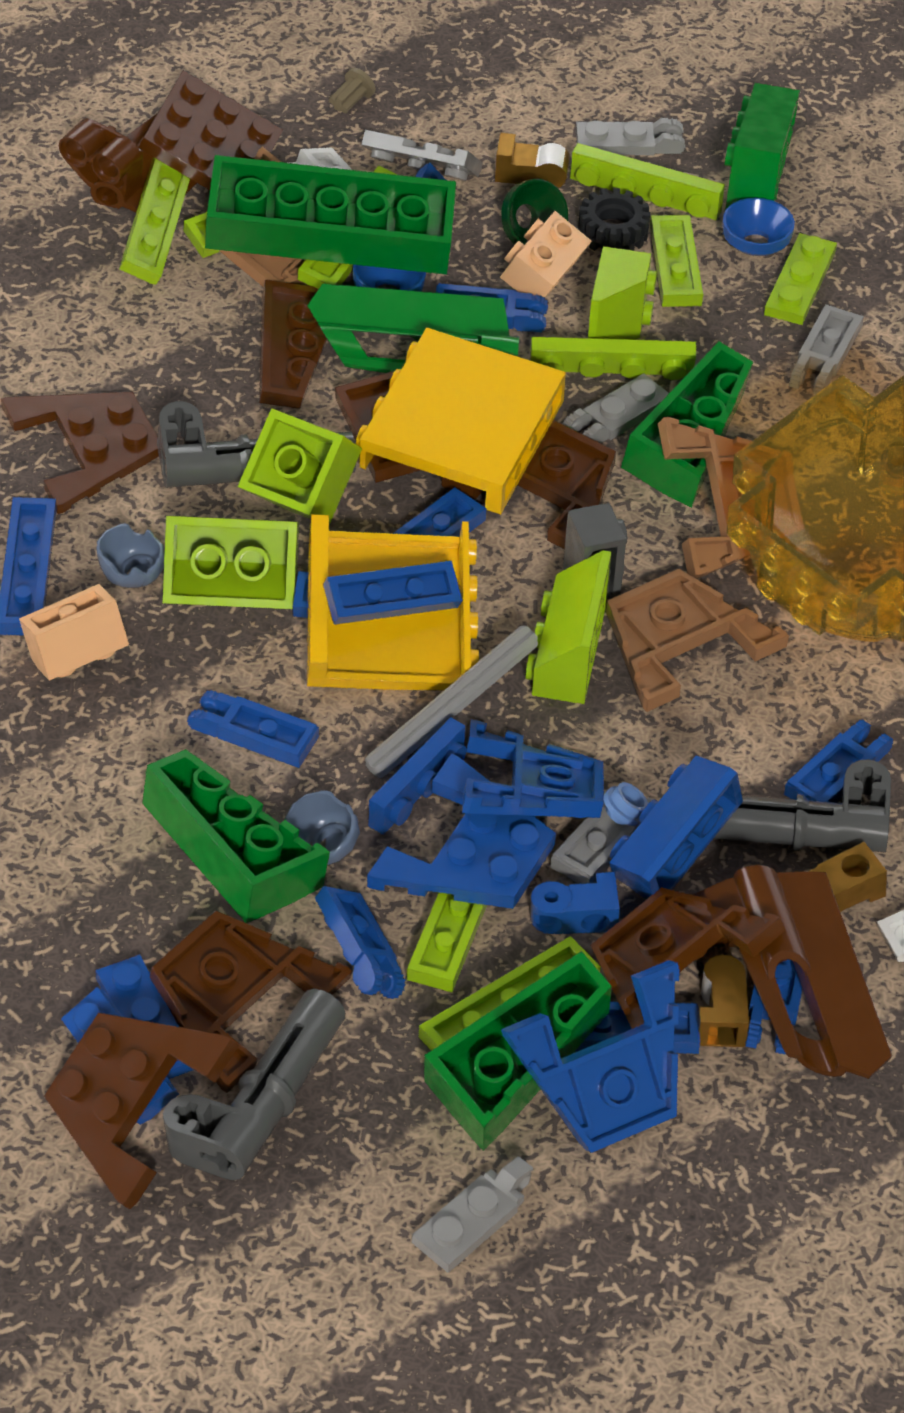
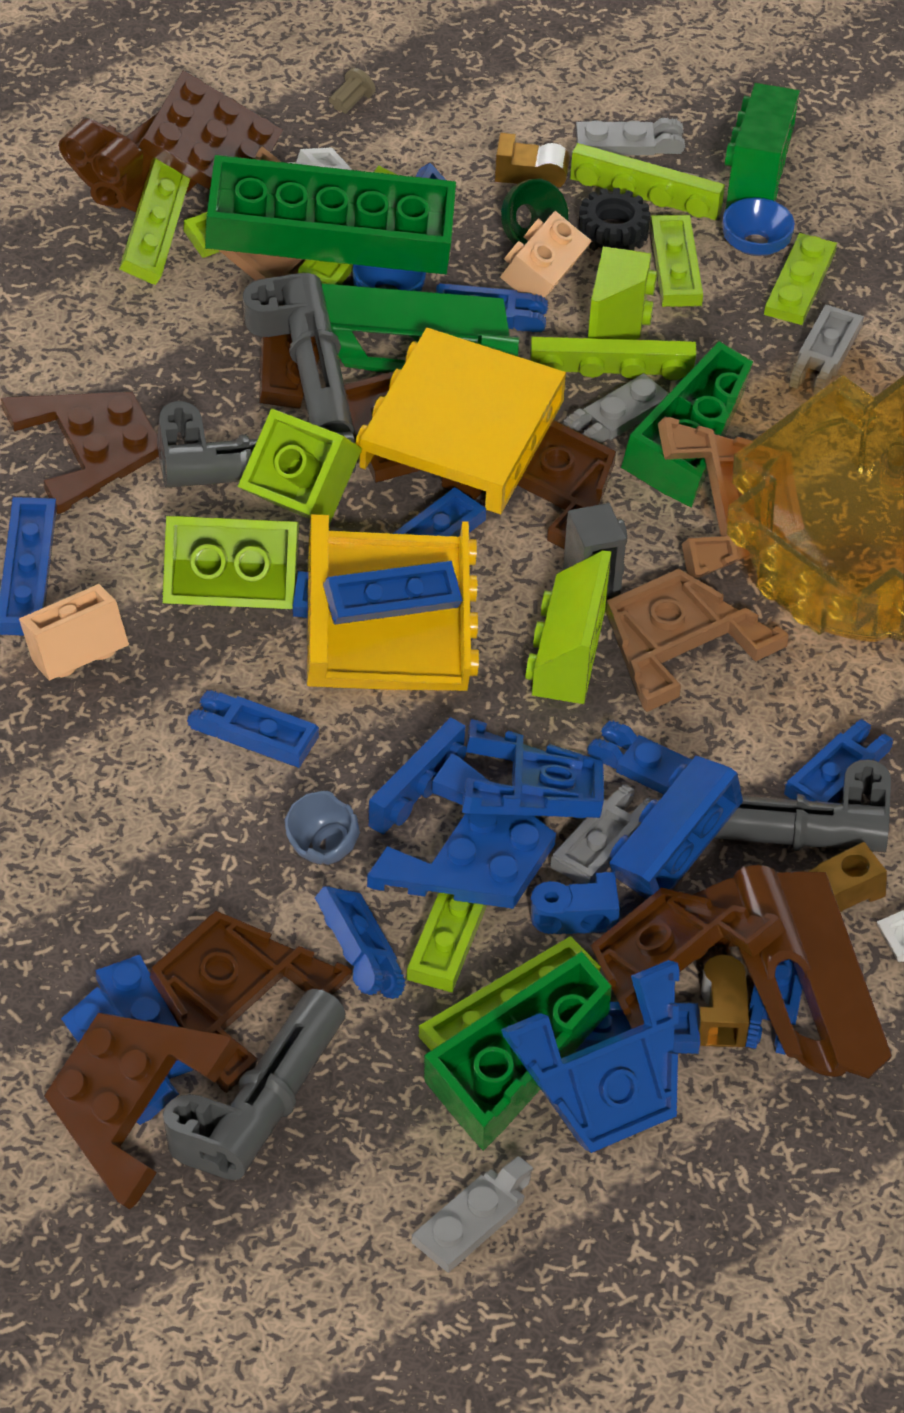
sand blue hair [97,523,165,588] -> none
green wedge [142,749,330,923] -> none
light grey wing [361,130,483,181] -> none
light grey axle [365,625,538,778] -> none
medium blue plate [603,782,648,826] -> none
none -> dark grey piece [243,273,354,433]
none -> blue hinge [587,720,692,795]

